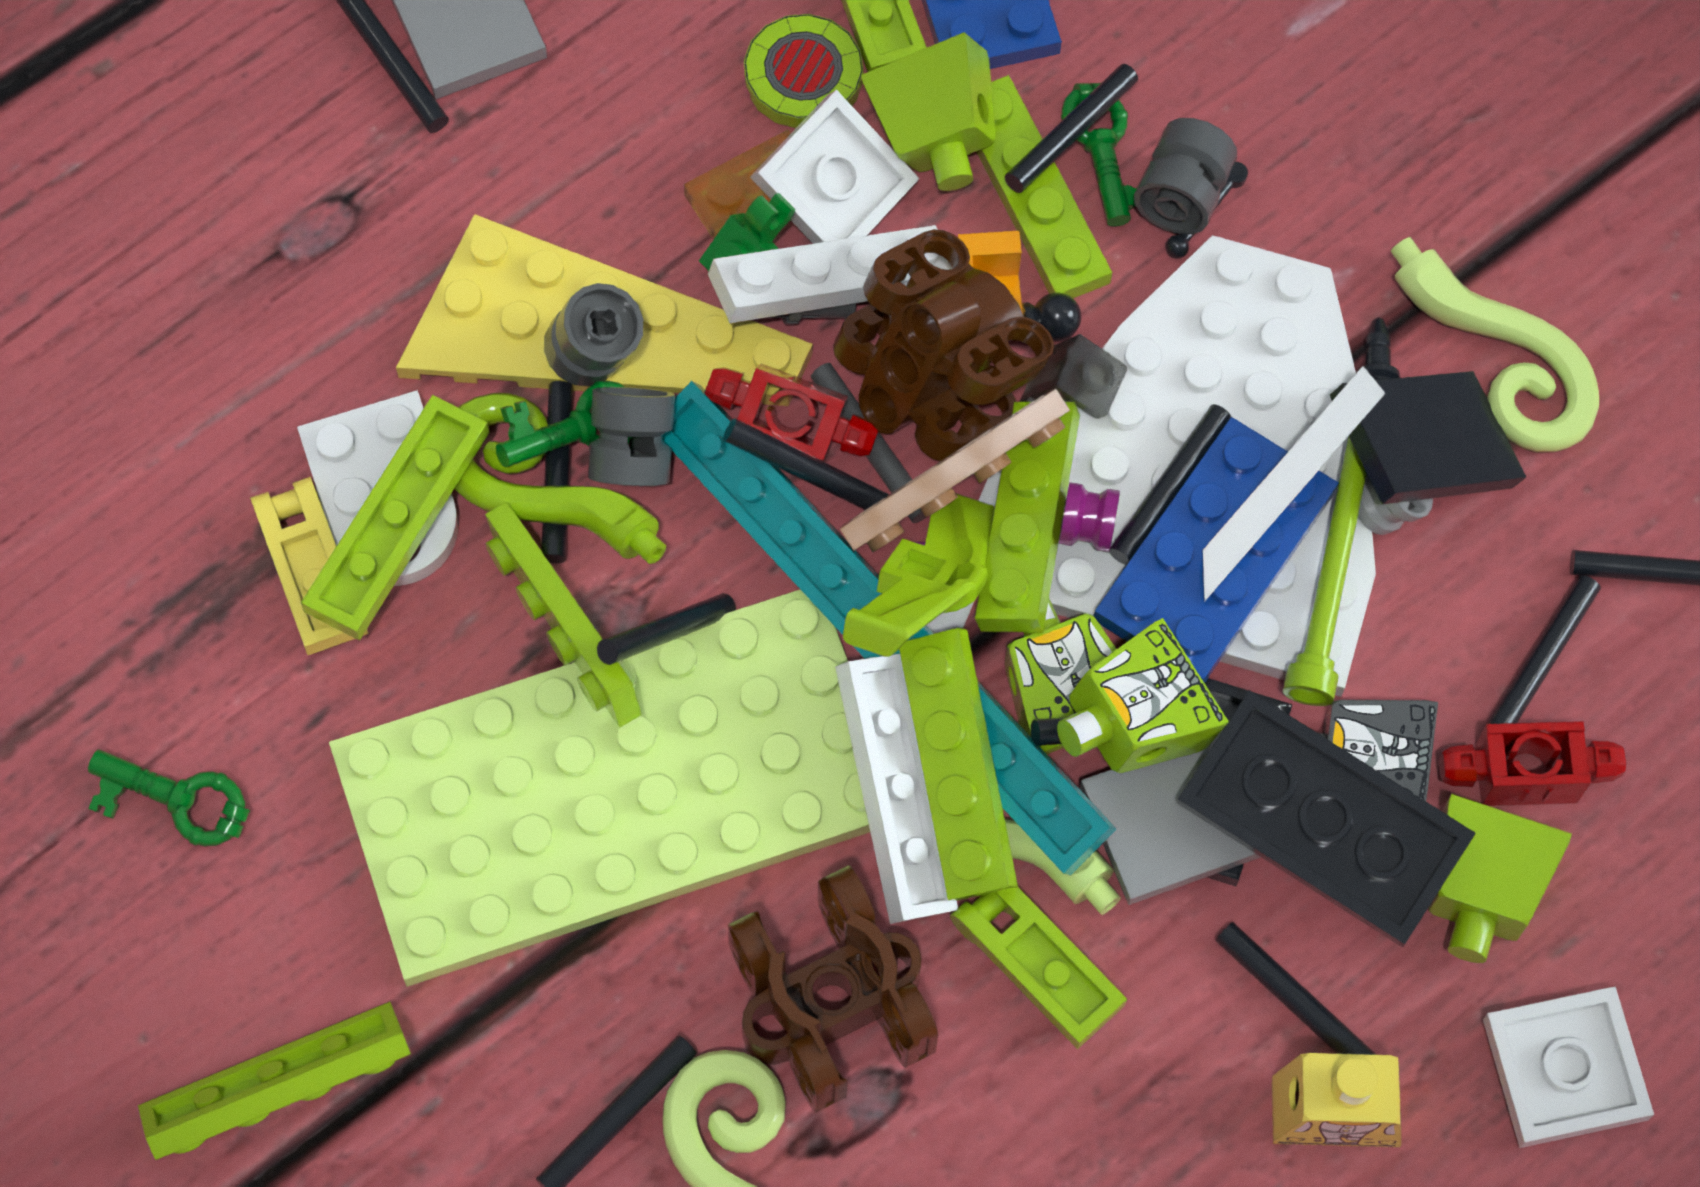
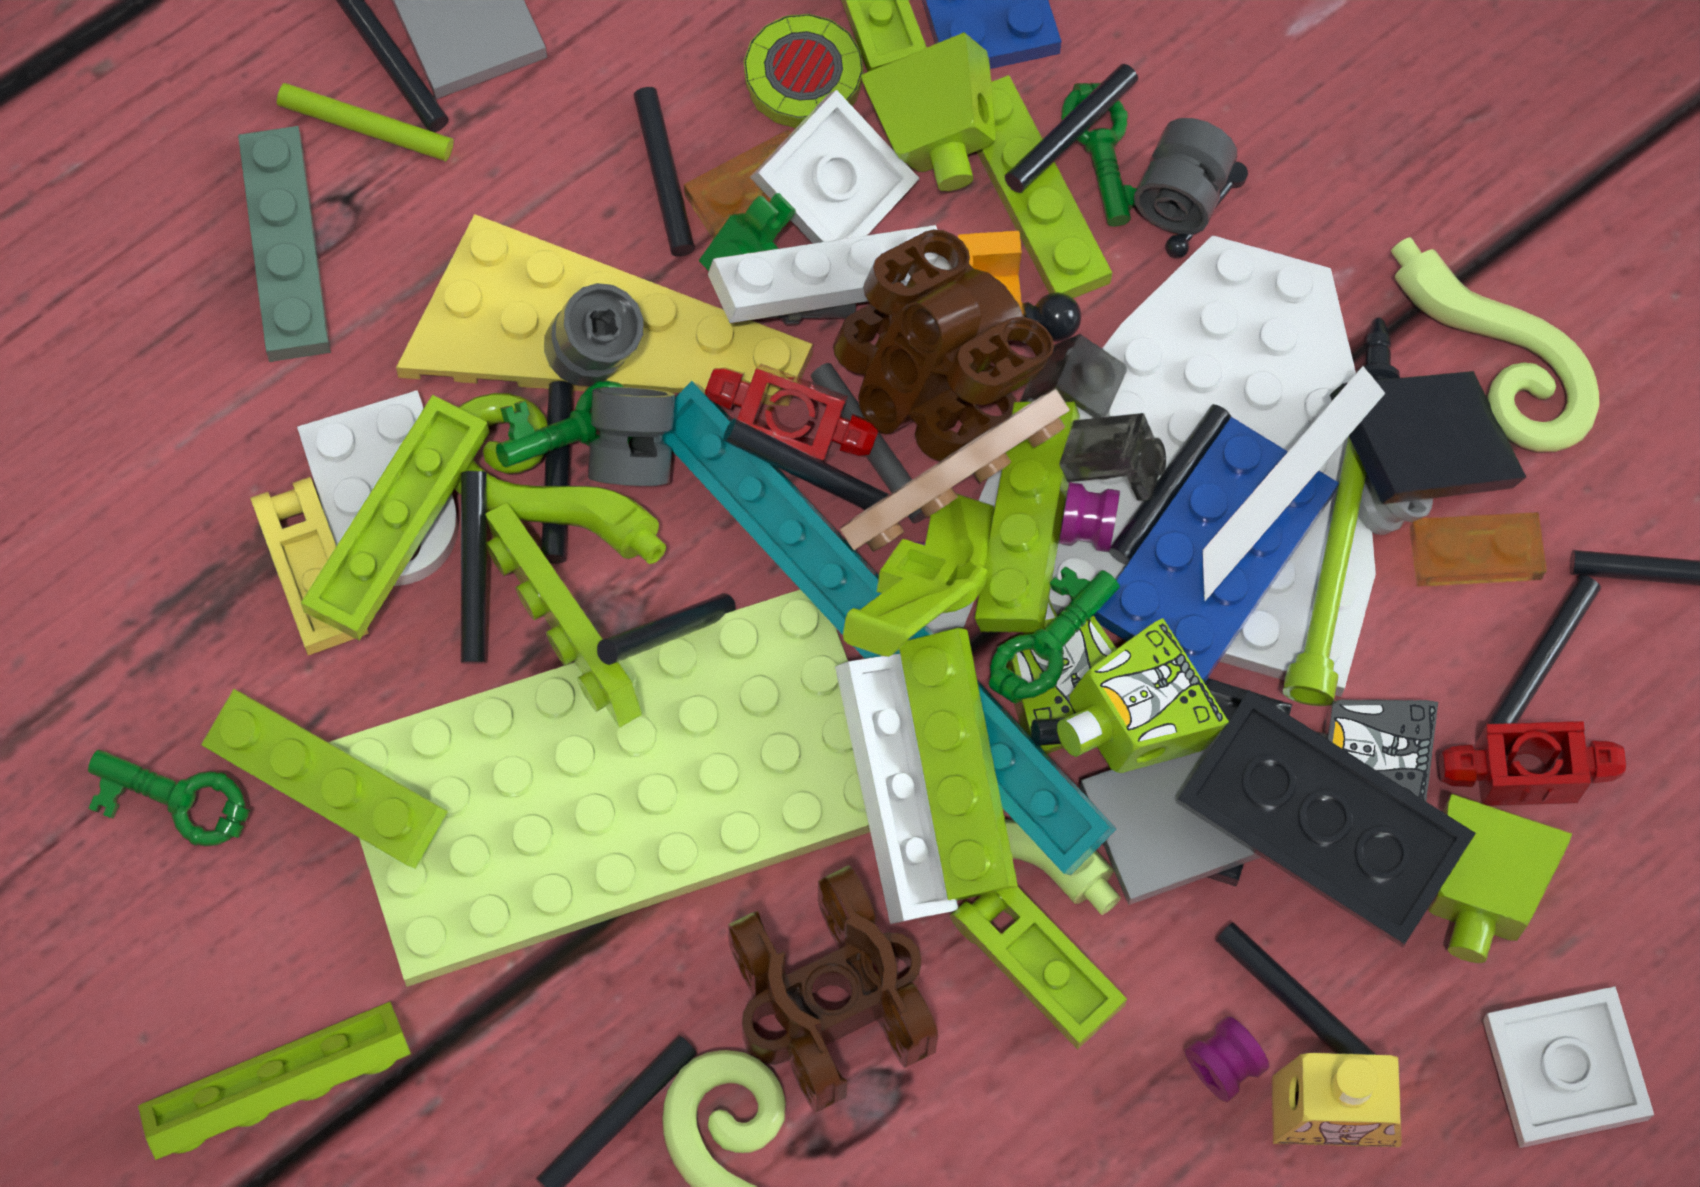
none -> lime plate [201,689,448,869]
none -> sand green plate [238,126,331,362]
none -> lime bar [277,83,454,162]
none -> black bar [461,471,487,664]
none -> black bar [633,87,695,256]
none -> green piece [989,566,1120,704]
none -> clear smoke bracket [1059,413,1166,501]
none -> magenta wheel [1185,1016,1270,1102]
none -> clear yellow plate [1409,512,1547,587]

